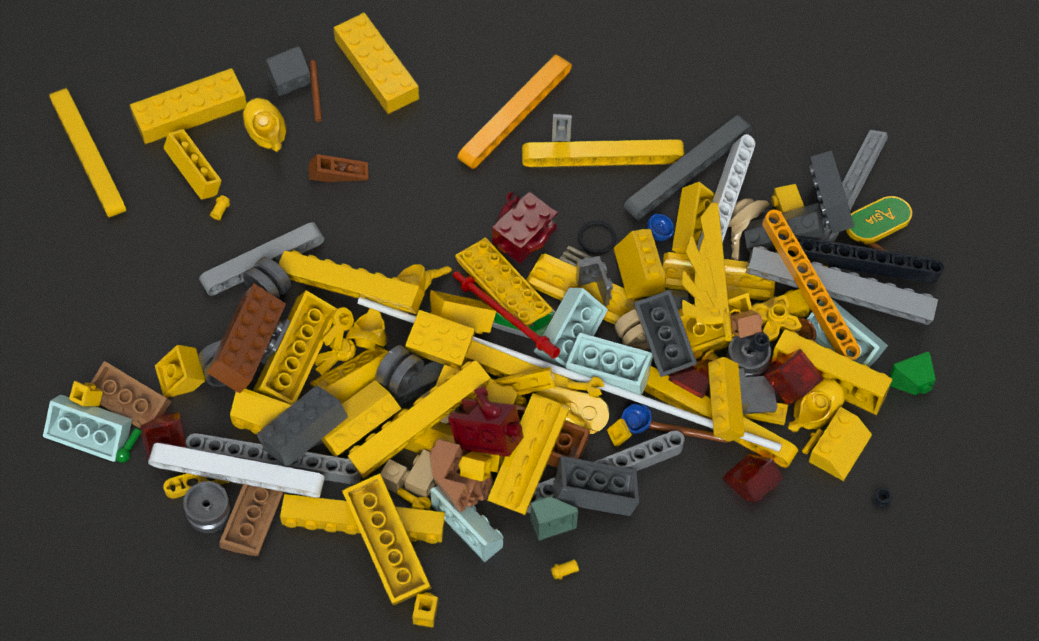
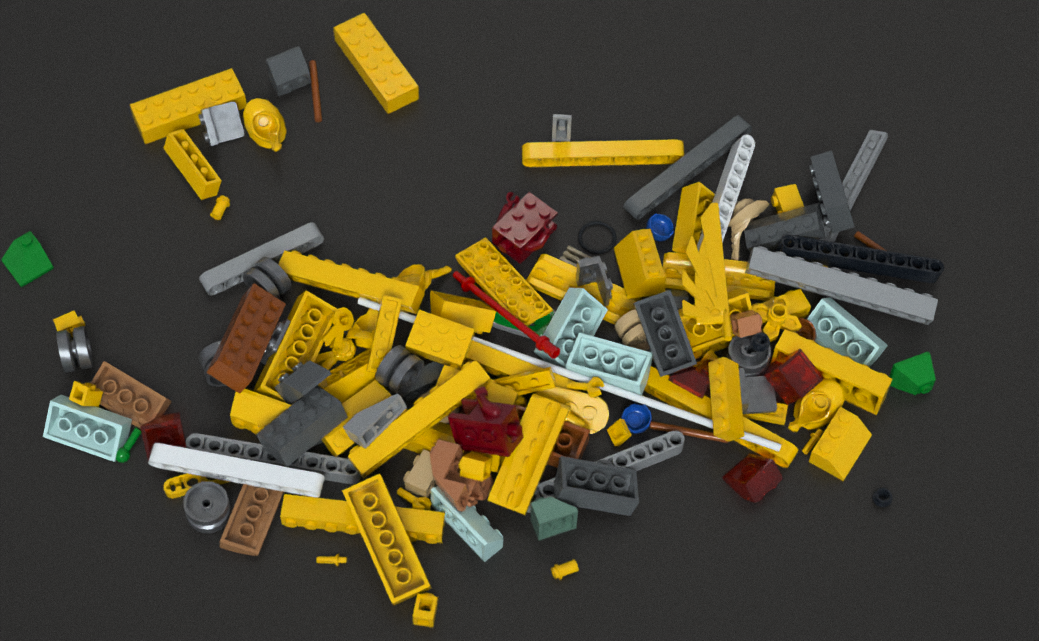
yellow beam [49,88,126,218] -> none
yellow slope [155,345,206,398] -> none
dark orange slope [309,154,368,182] -> none
tan brick [380,459,407,493] -> none
light orange beam [457,54,572,169] -> none
light orange beam [762,209,861,361] -> none
green tile [846,196,912,244] -> none
none -> green slope [1,231,54,287]
none -> yellow brick [53,310,86,337]
none -> flat silver wheel [56,326,93,373]
none -> bracket [198,102,244,146]
none -> dark grey slope [274,360,332,405]
none -> yellow piece [316,554,347,566]
none -> light grey slope [343,393,407,449]
none -> yellow tile [366,295,402,374]

